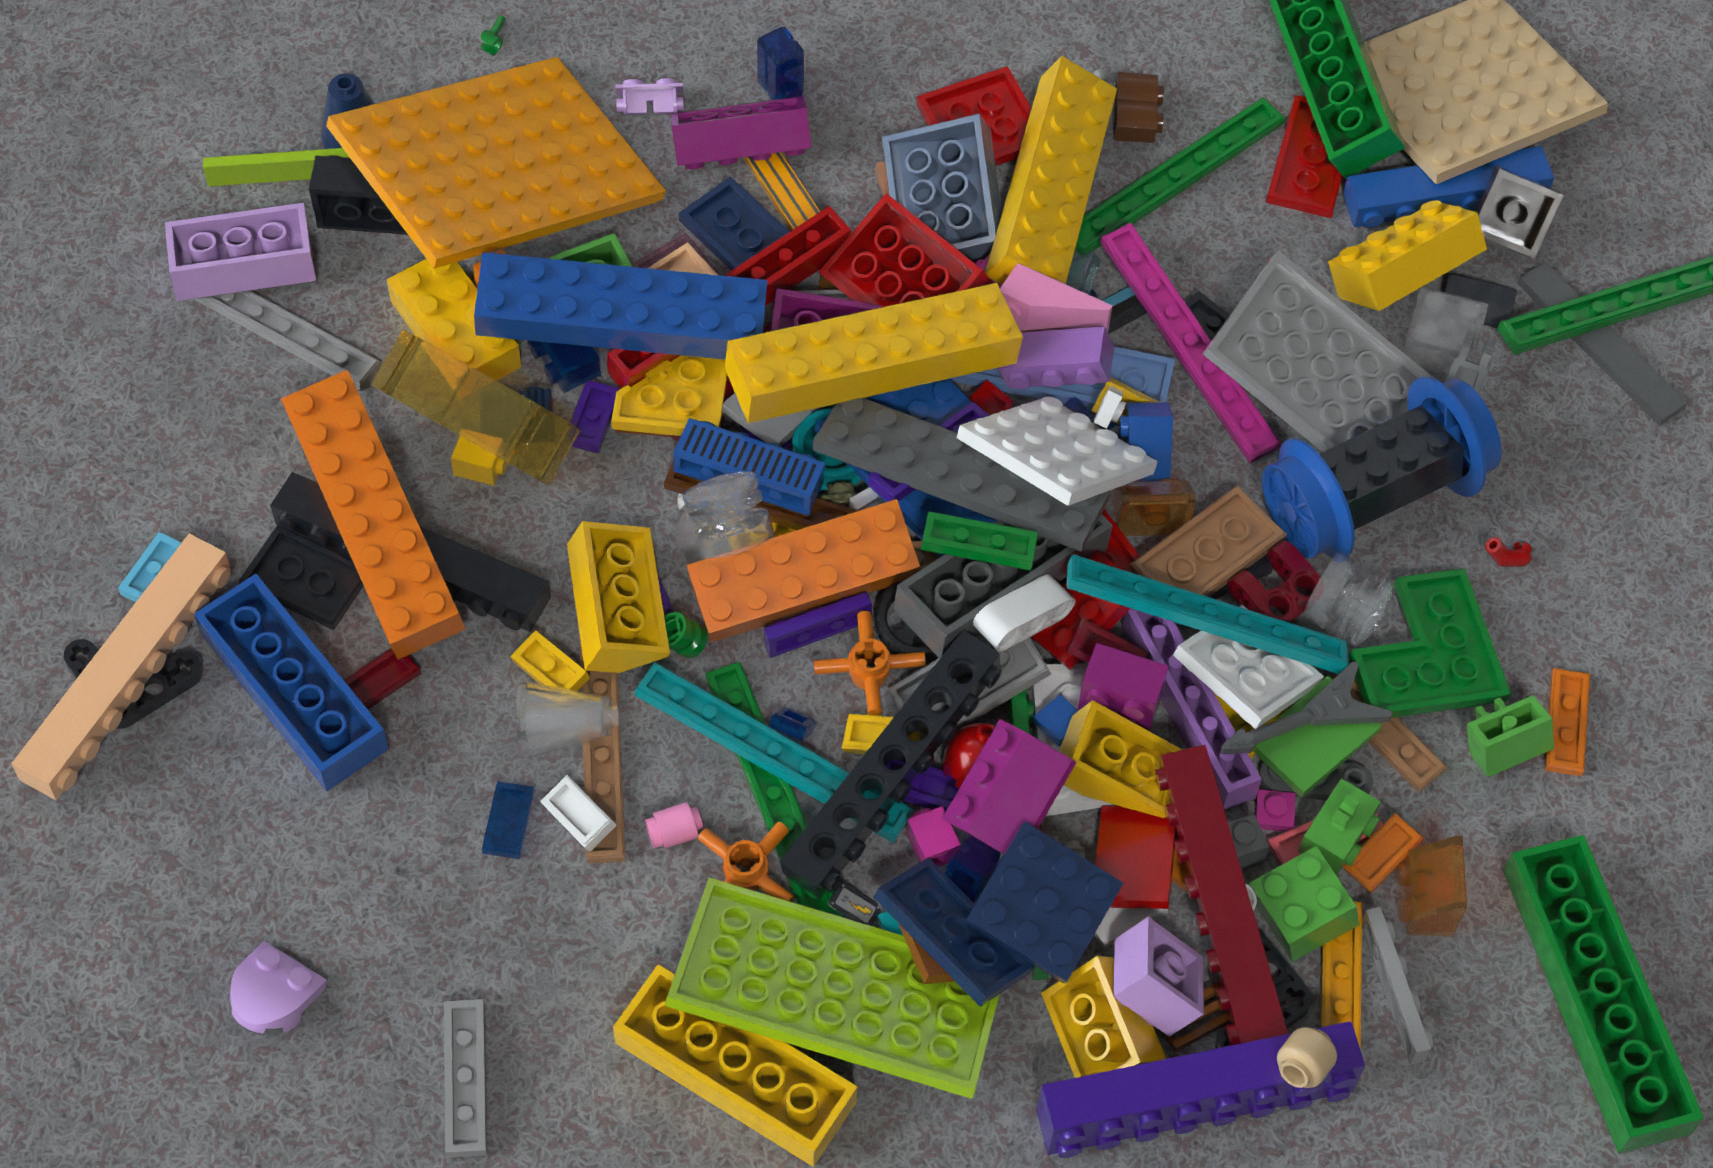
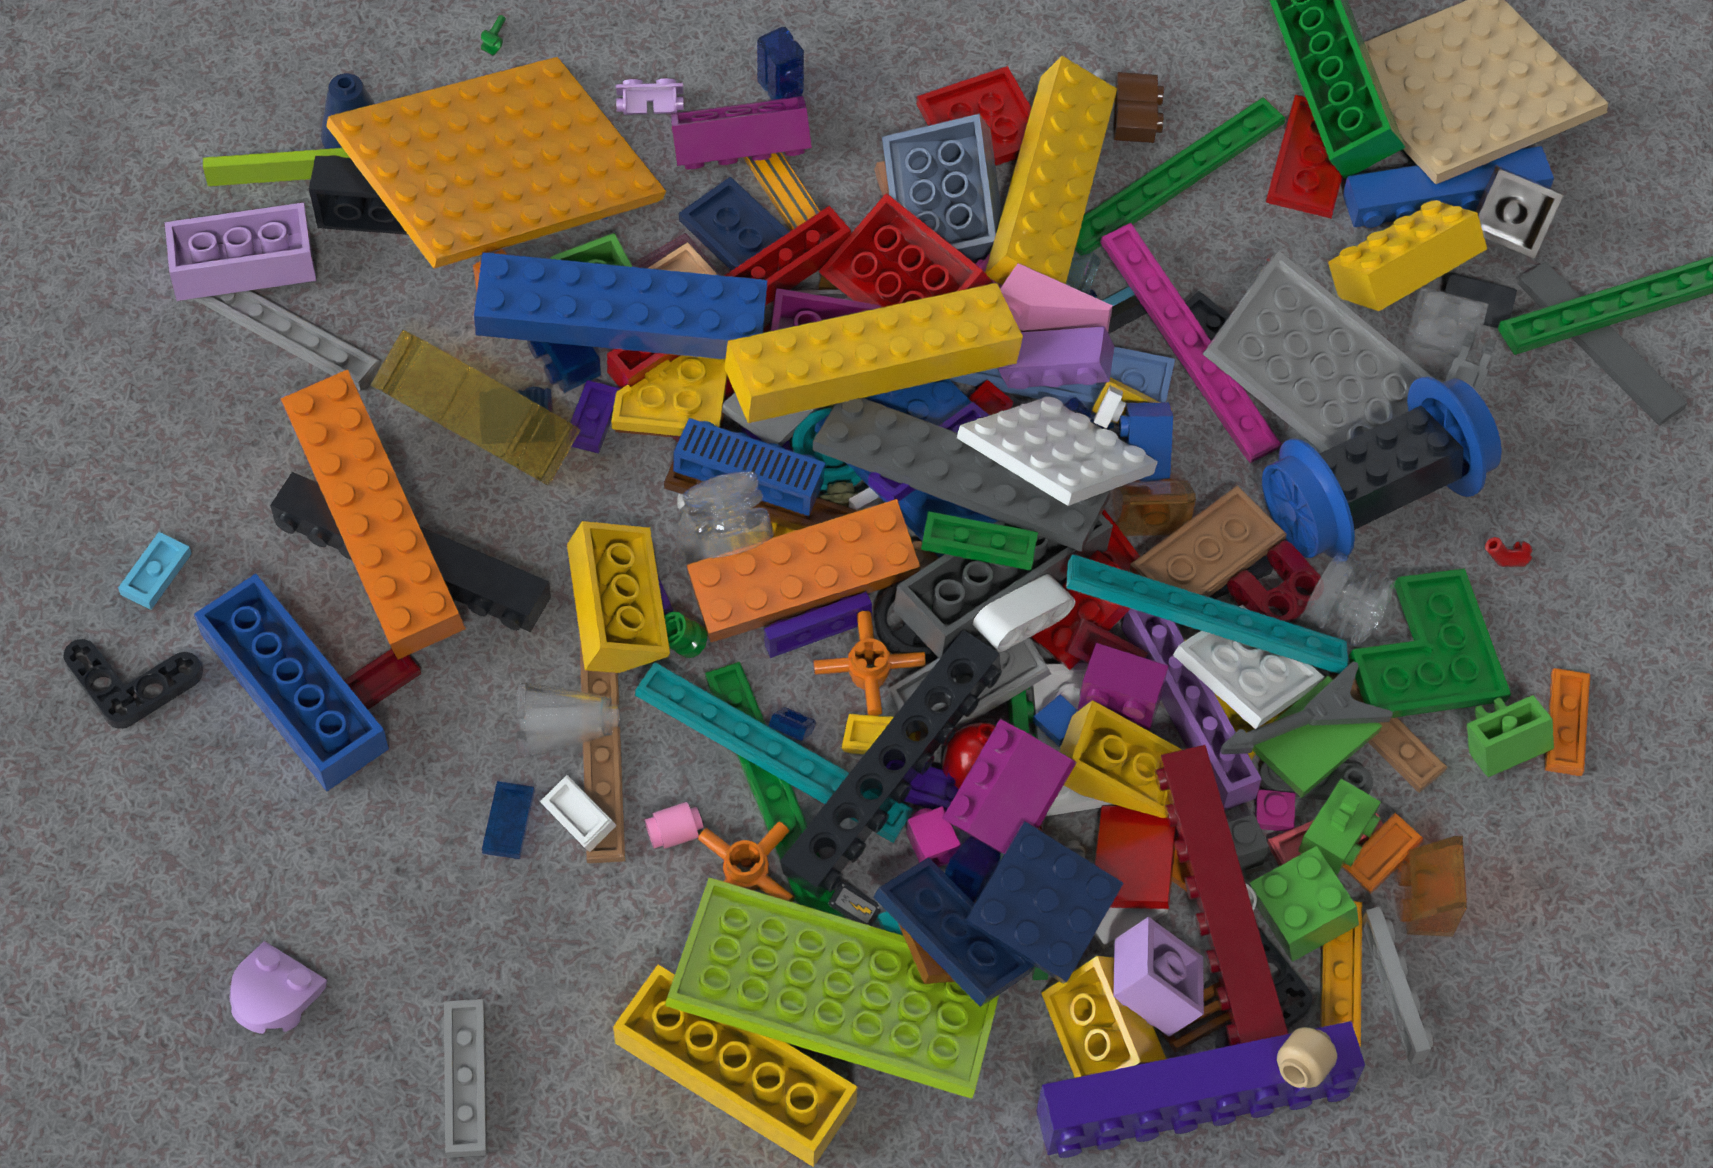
light nougat brick [11,533,231,801] -> none
black tile [239,526,364,630] -> none
yellow brick [386,259,522,400] -> none
yellow brick [451,429,509,486] -> none
yellow plate [510,630,590,704] -> none
green brick [1503,835,1704,1154] -> none

